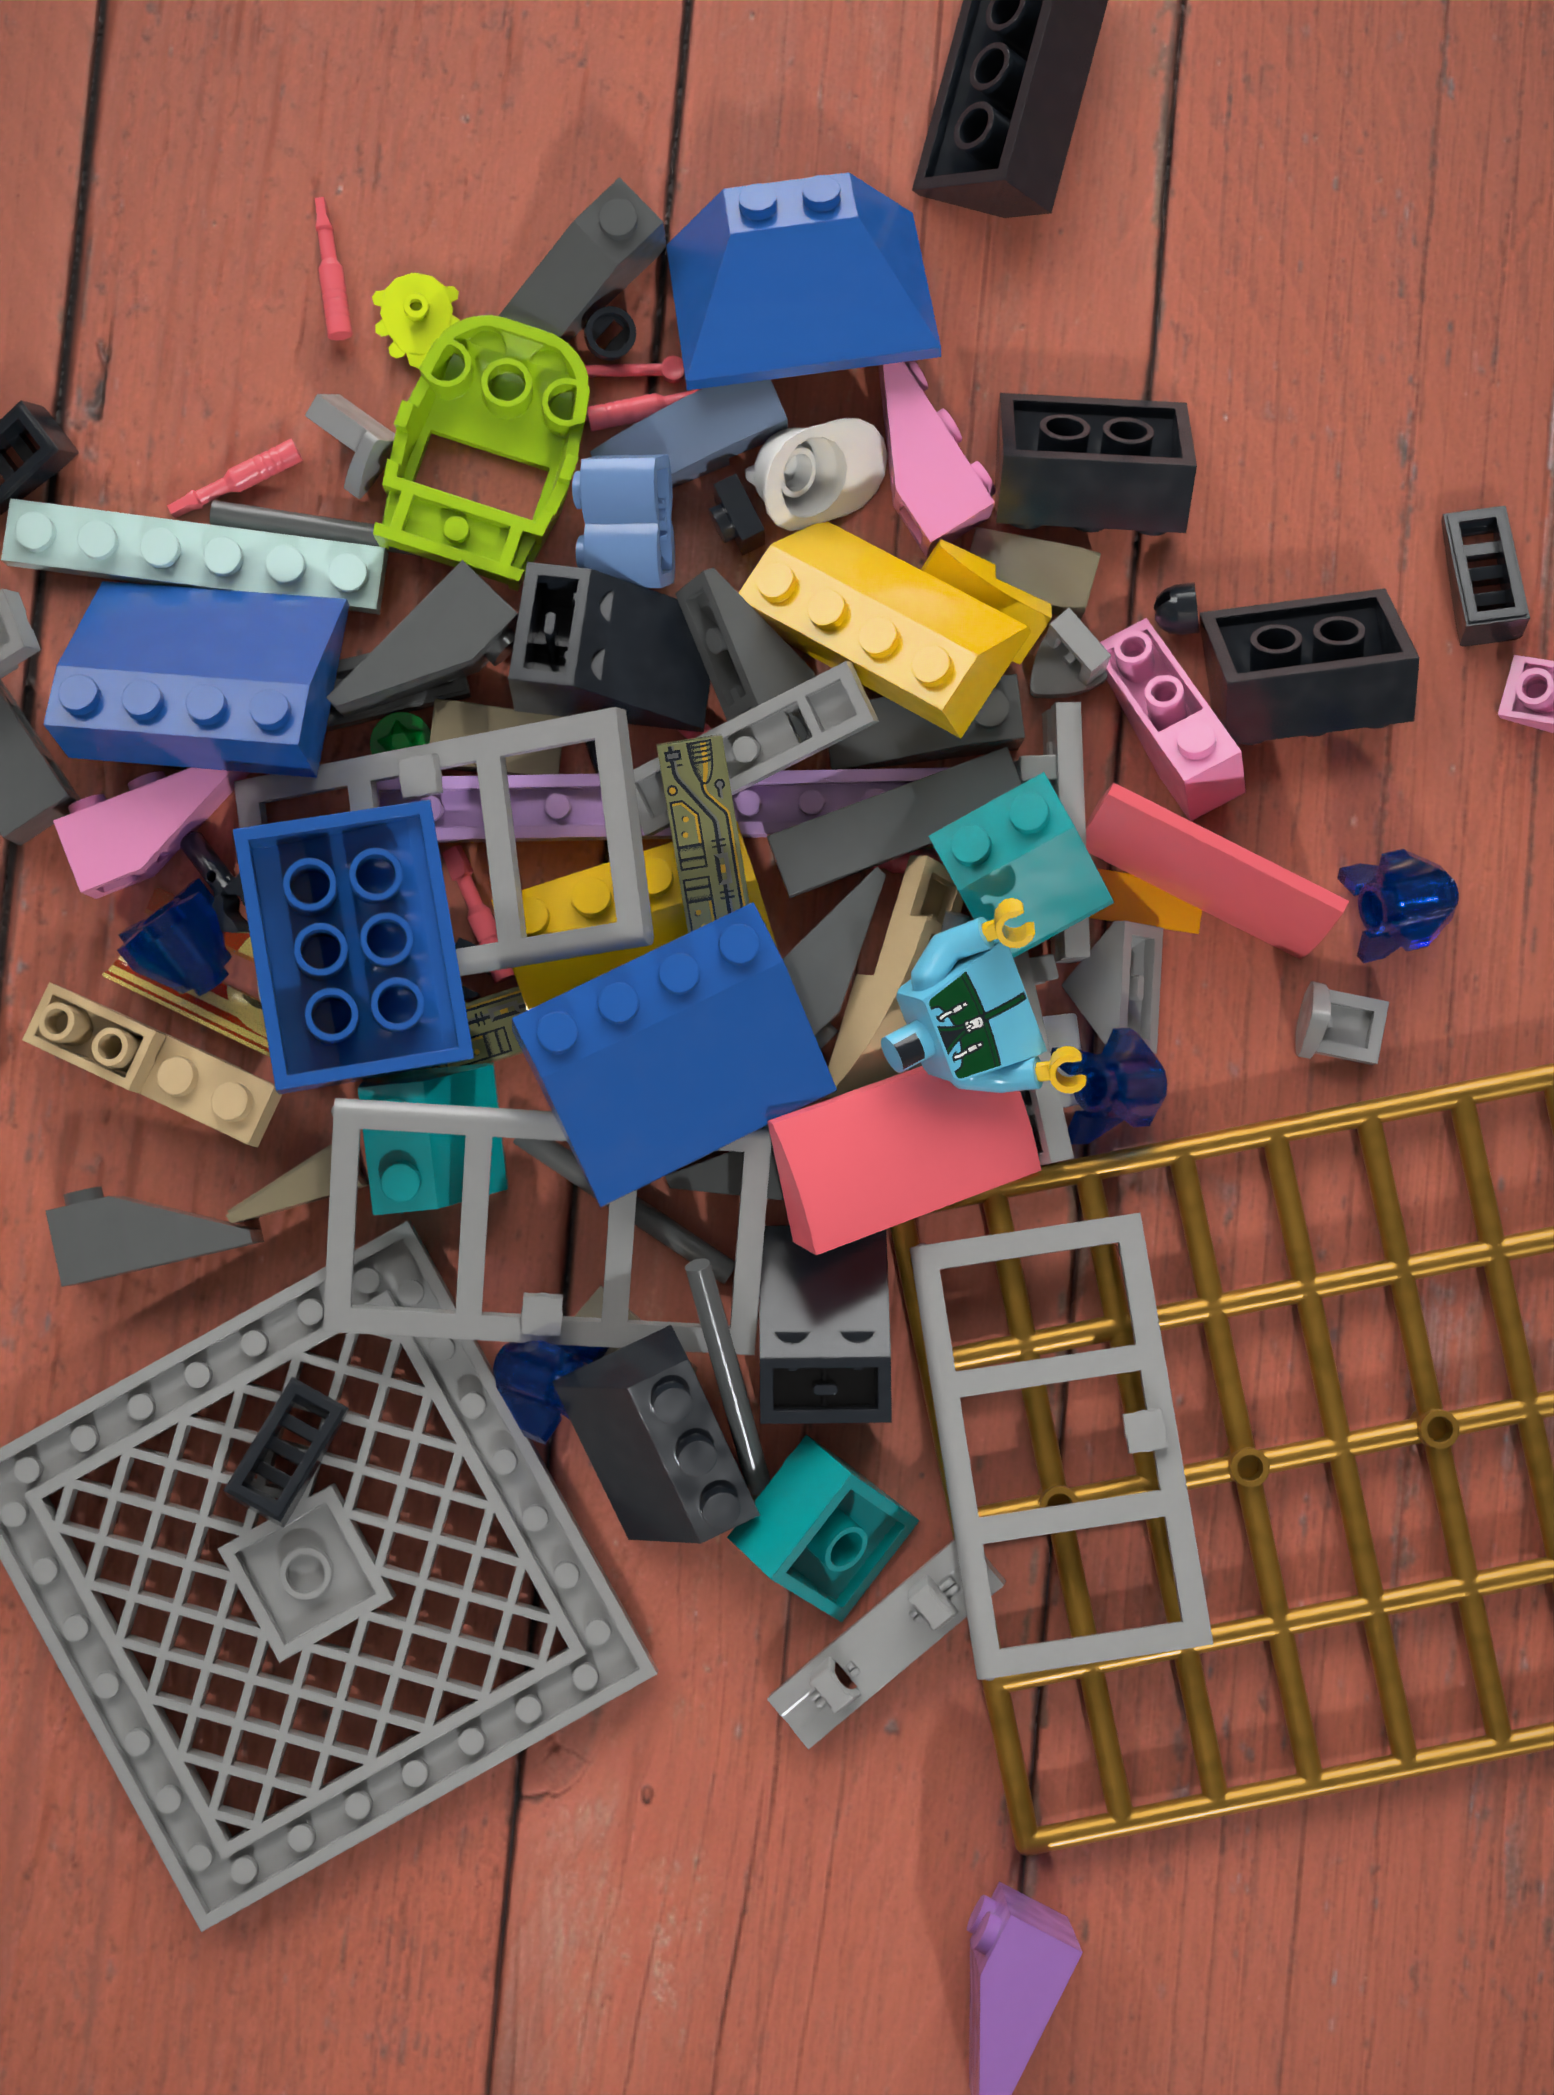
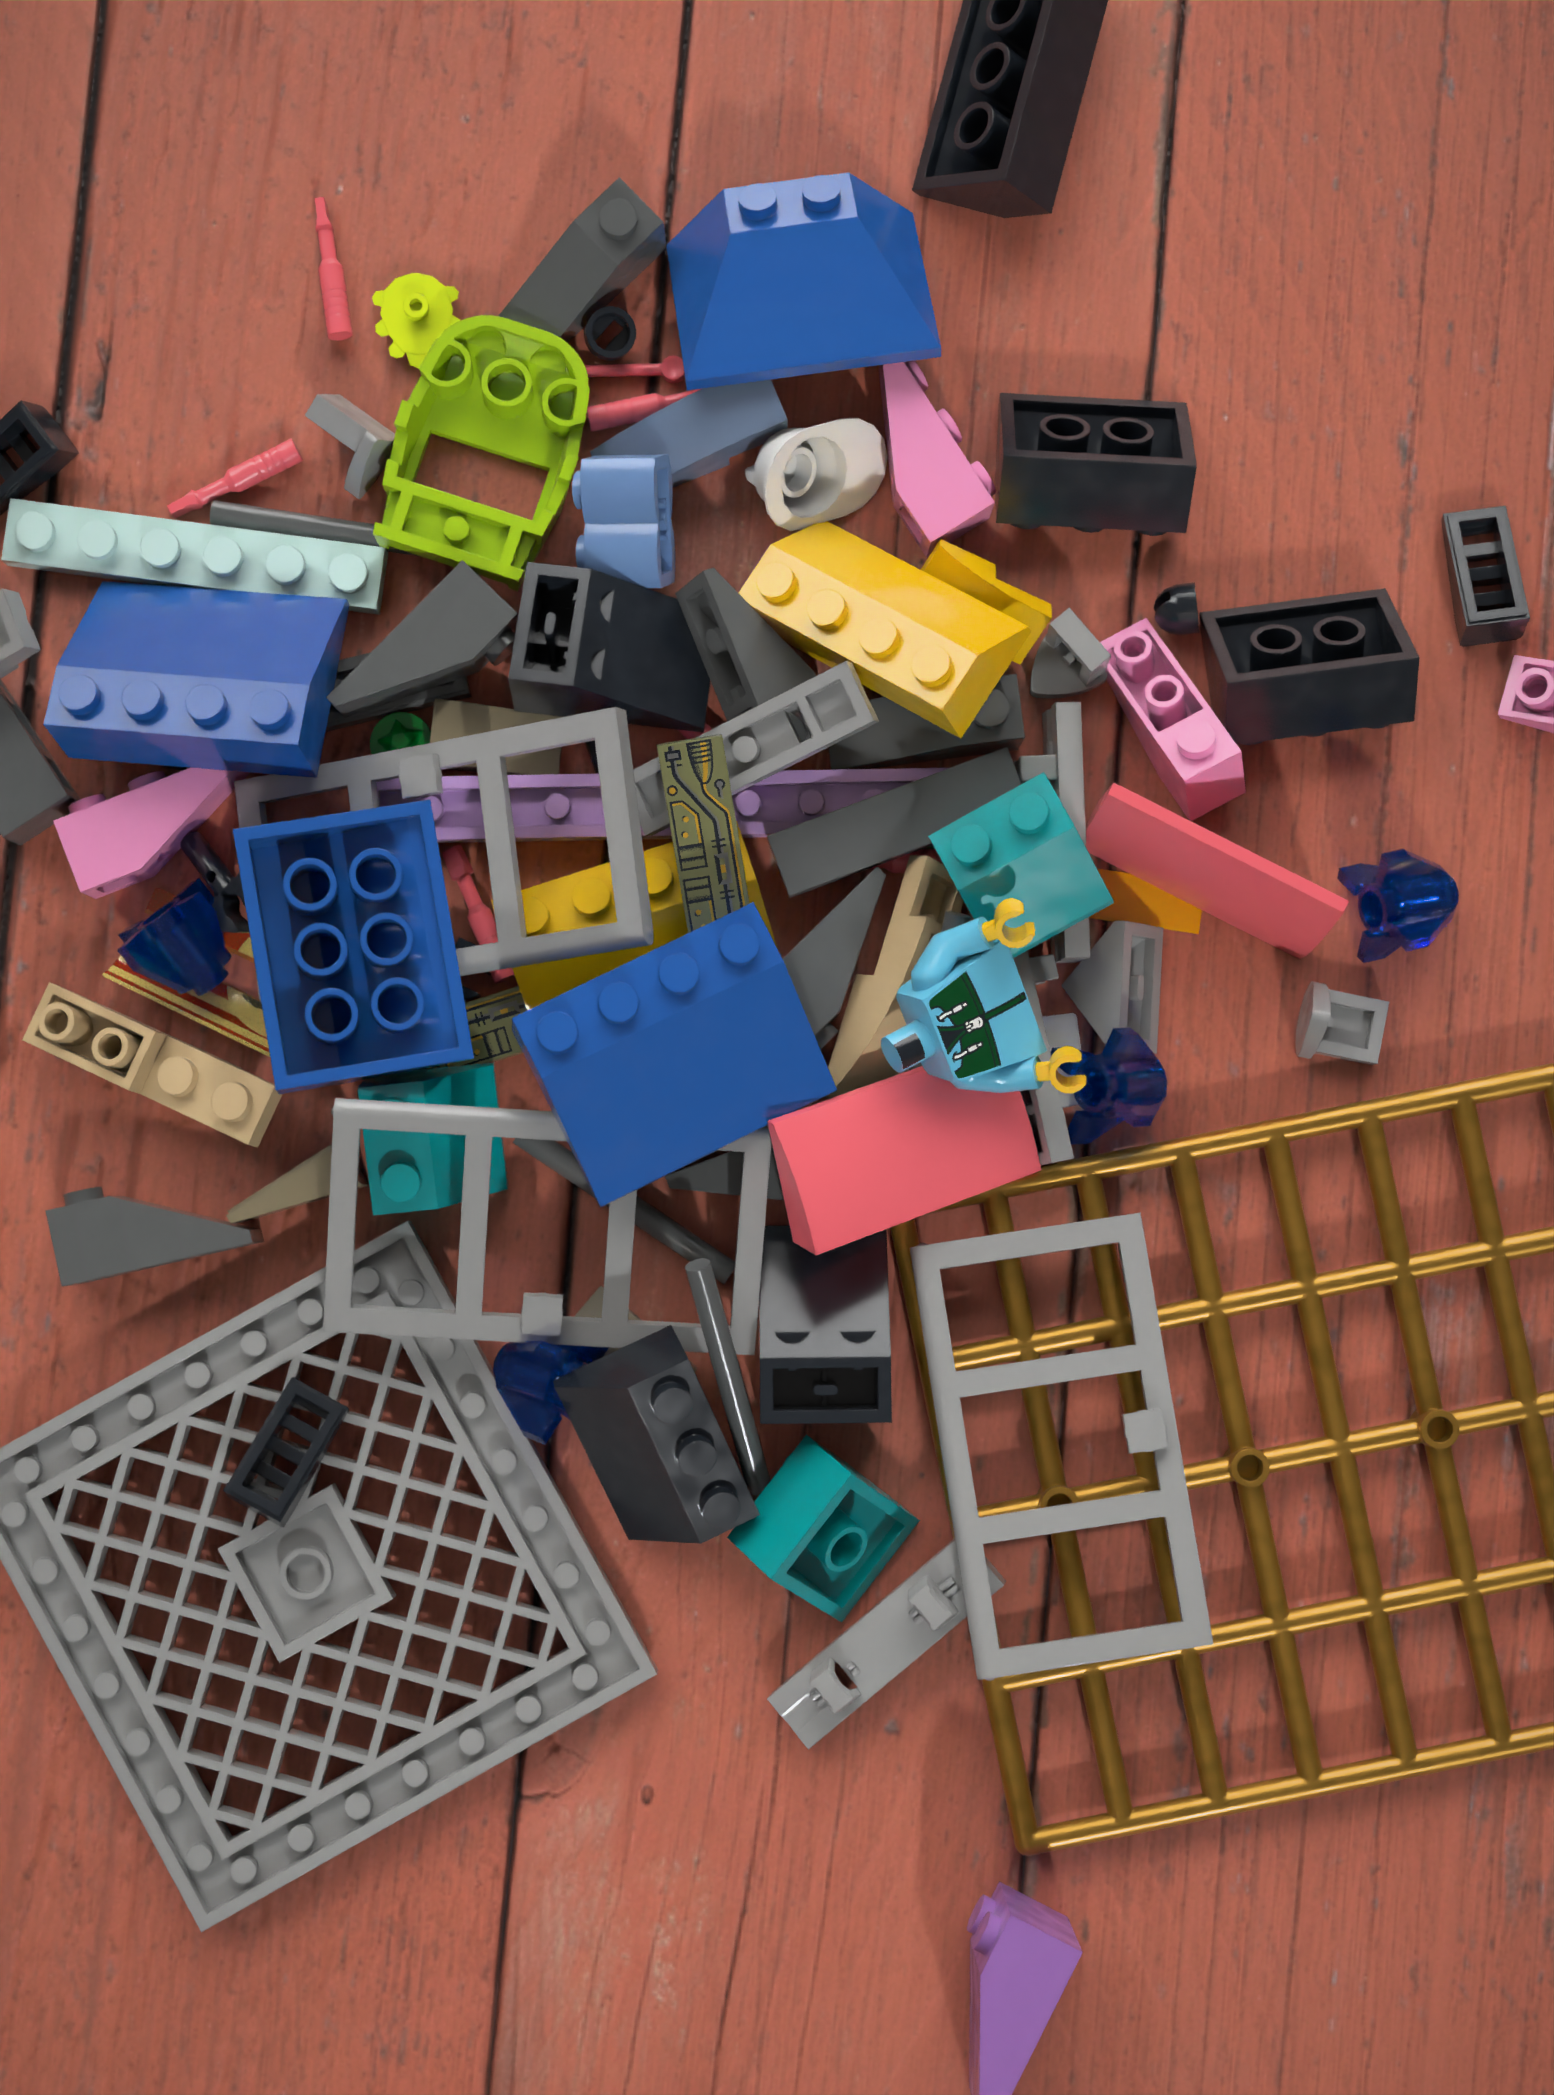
black plate [708,473,765,556] -> none
dark tan slope [969,527,1101,620] -> none

